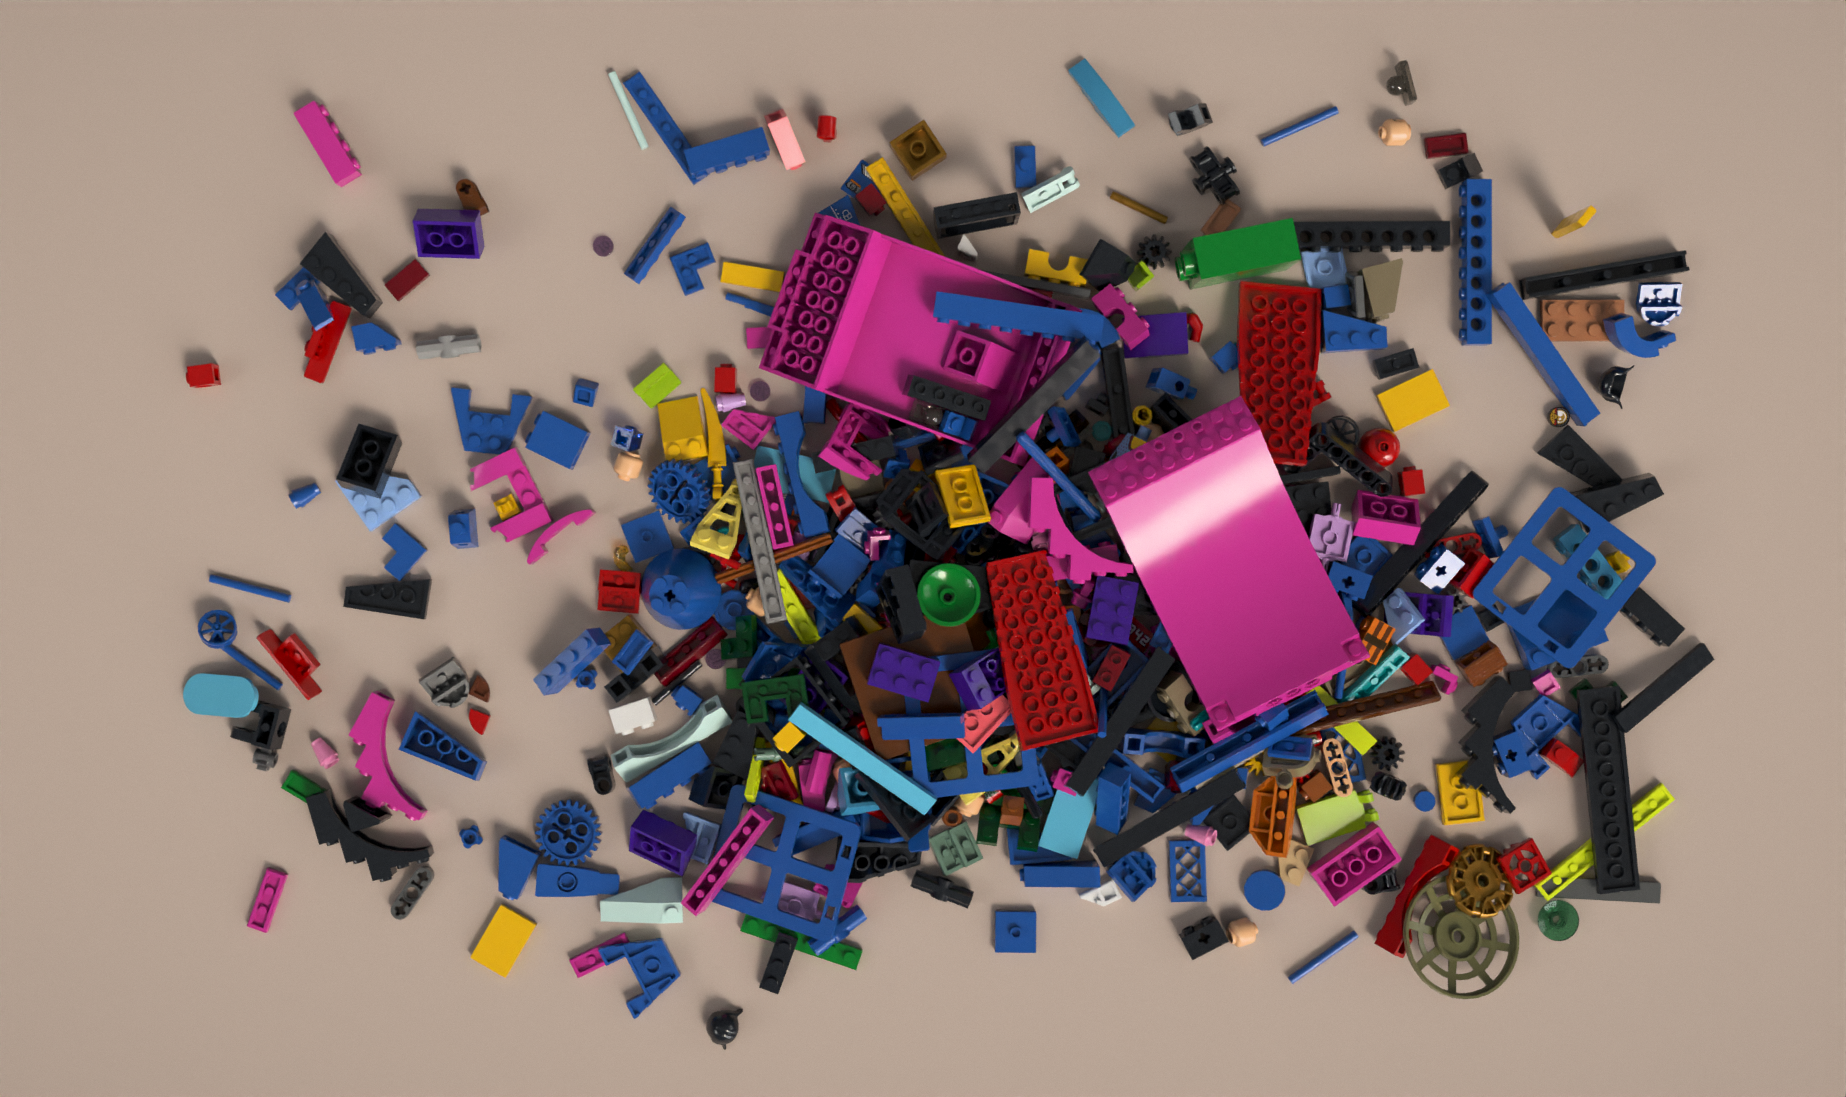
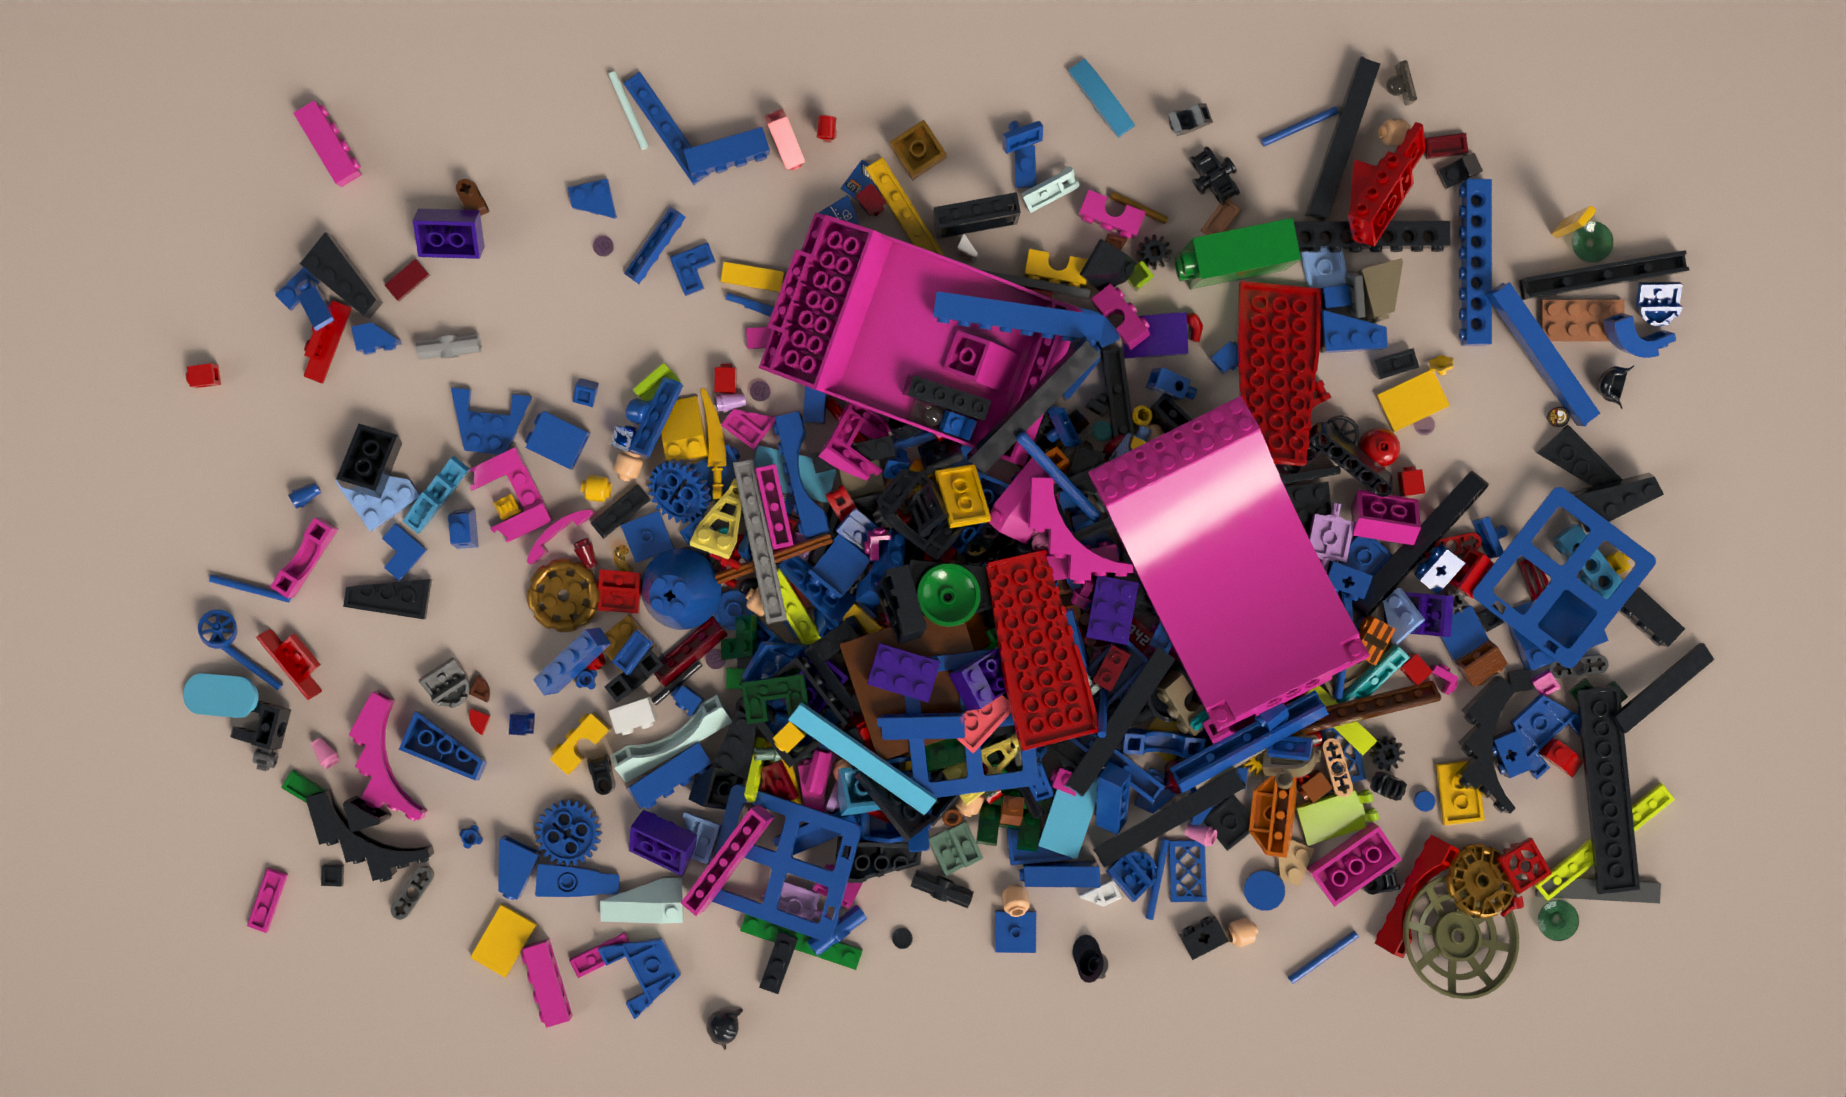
none -> dark pink arch [270,517,339,598]
none -> black tile [321,864,344,887]
none -> dark azure slope [403,456,470,534]
none -> clear blue brick [509,712,535,736]
none -> dark pink brick [521,938,573,1028]
none -> pearl gold plate [527,559,600,632]
none -> yellow arch [550,712,612,775]
none -> blue wing [568,179,617,219]
none -> dark red cone [573,538,598,569]
none -> yellow head [581,474,612,502]
none -> red plate [587,653,606,670]
none -> black tile [590,484,651,539]
none -> blue plate [625,377,684,458]
none -> black piece [892,928,913,949]
none -> light nougat head [1002,884,1030,917]
none -> blue tile [1003,120,1043,154]
none -> black piece [1073,935,1109,983]
none -> dark pink arch [1078,190,1146,239]
none -> copper tile [1105,234,1127,250]
none -> blue bar [1145,838,1169,920]
none -> black tile [1305,56,1380,221]
none -> red wedge [1348,122,1426,247]
none -> piece [1414,416,1435,435]
none -> yellow plant [1429,355,1454,375]
none -> red hand [1500,895,1524,917]
none -> dark red tile [1517,559,1549,601]
none -> clear green dish [1572,221,1614,263]

